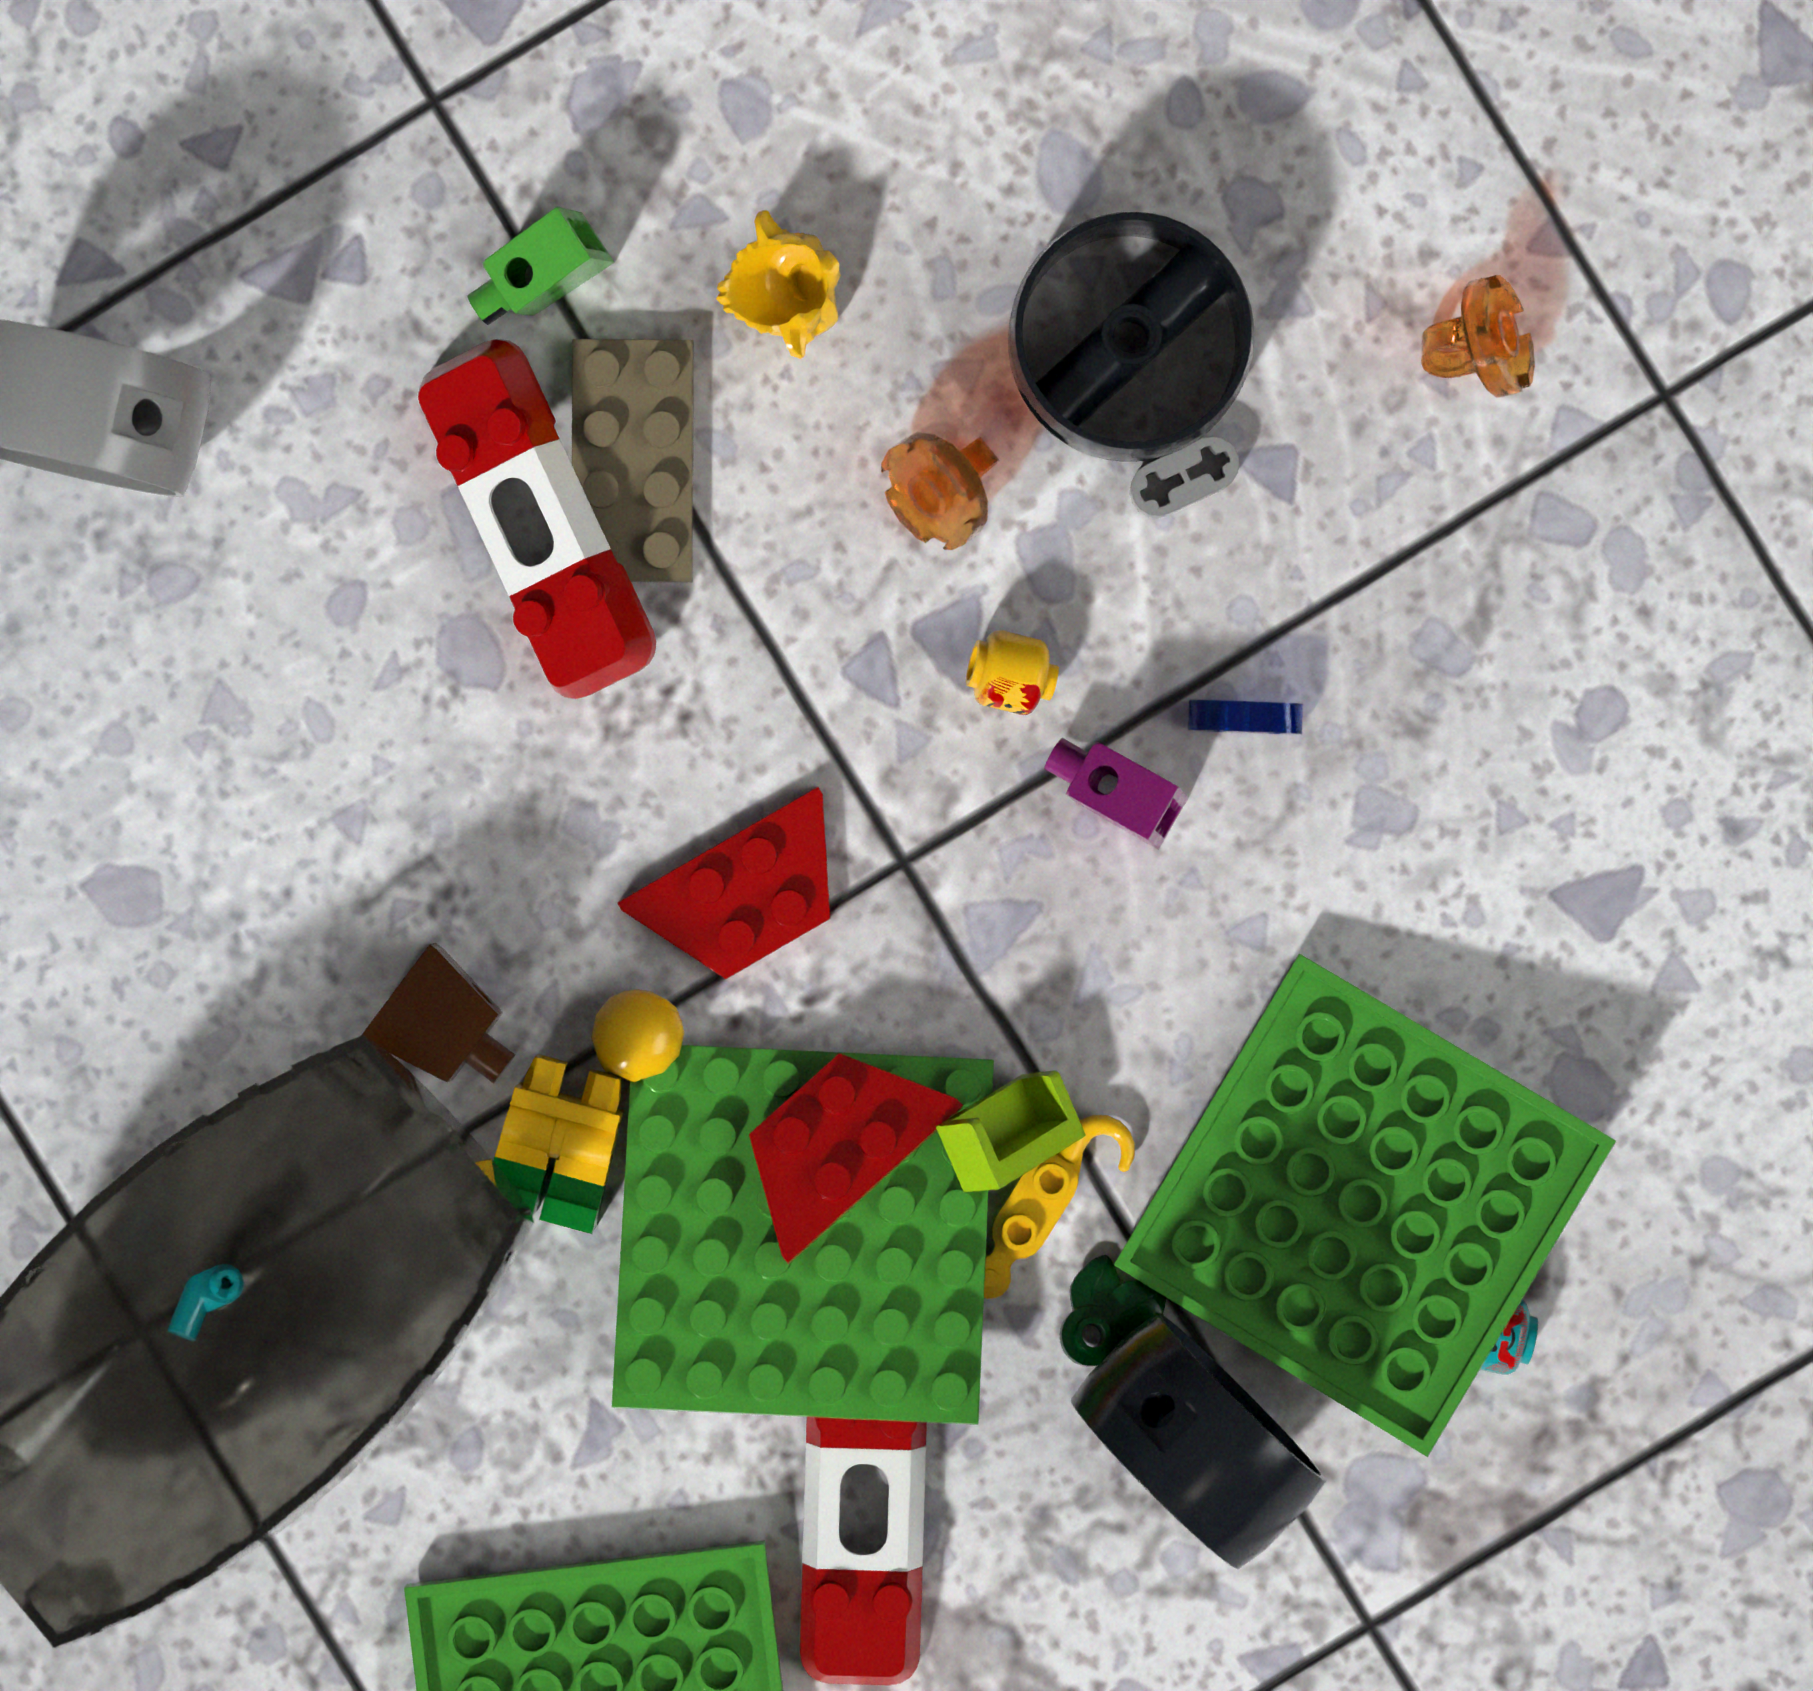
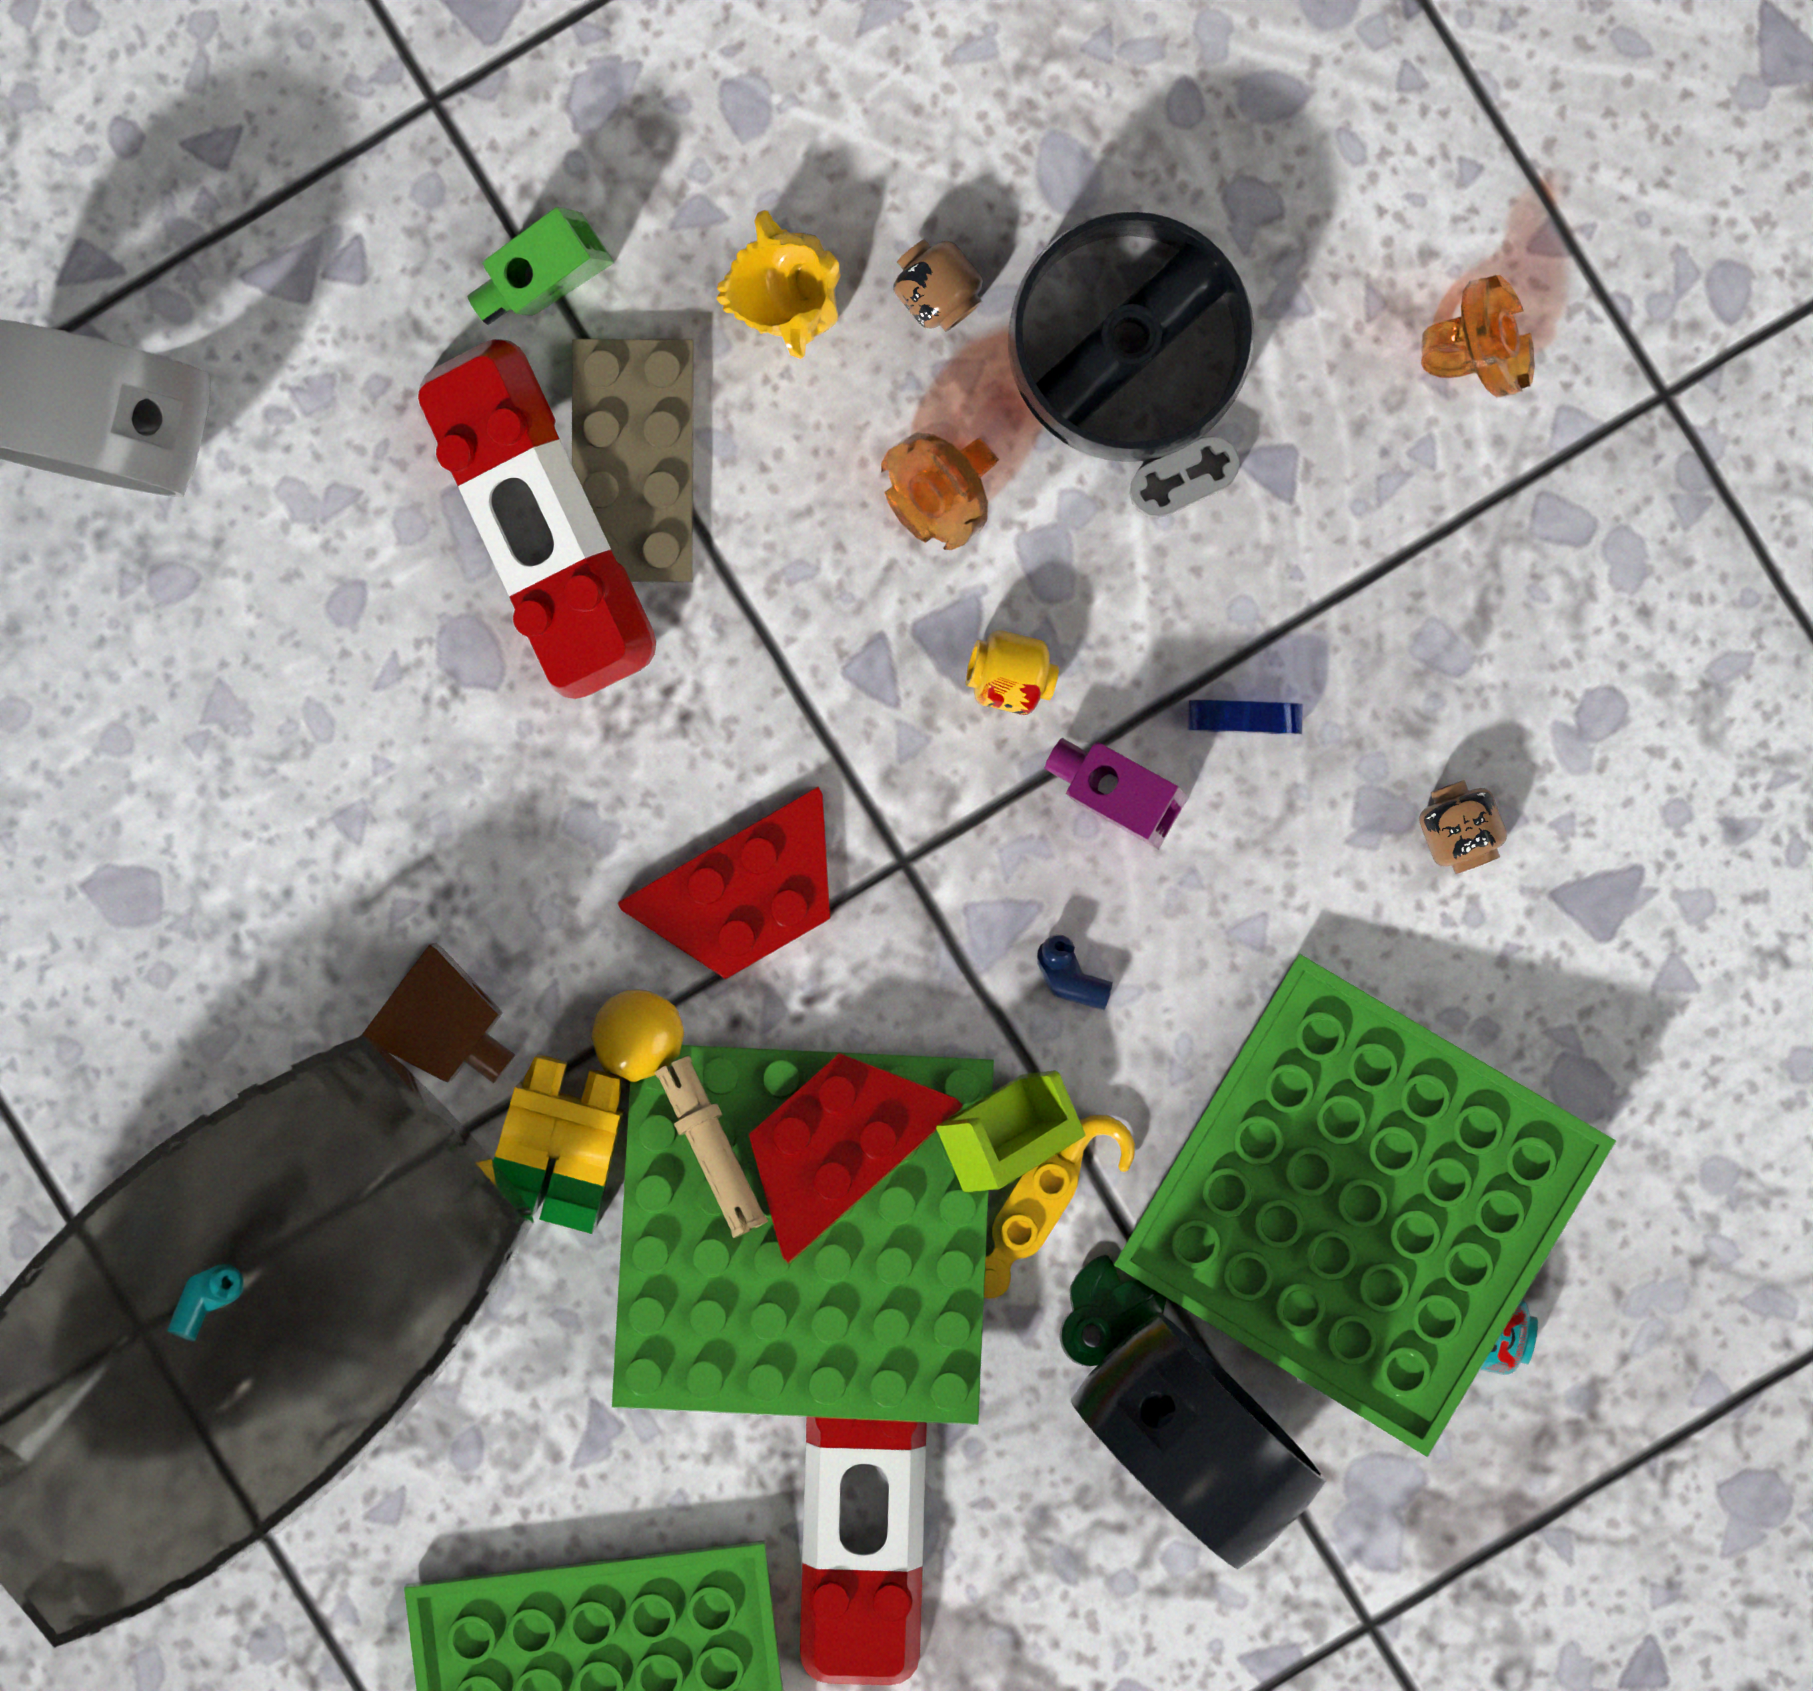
none -> tan pin [655,1056,768,1238]
none -> medium nougat head [893,239,983,332]
none -> dark blue arm [1037,934,1113,1011]
none -> medium nougat head [1419,780,1507,874]

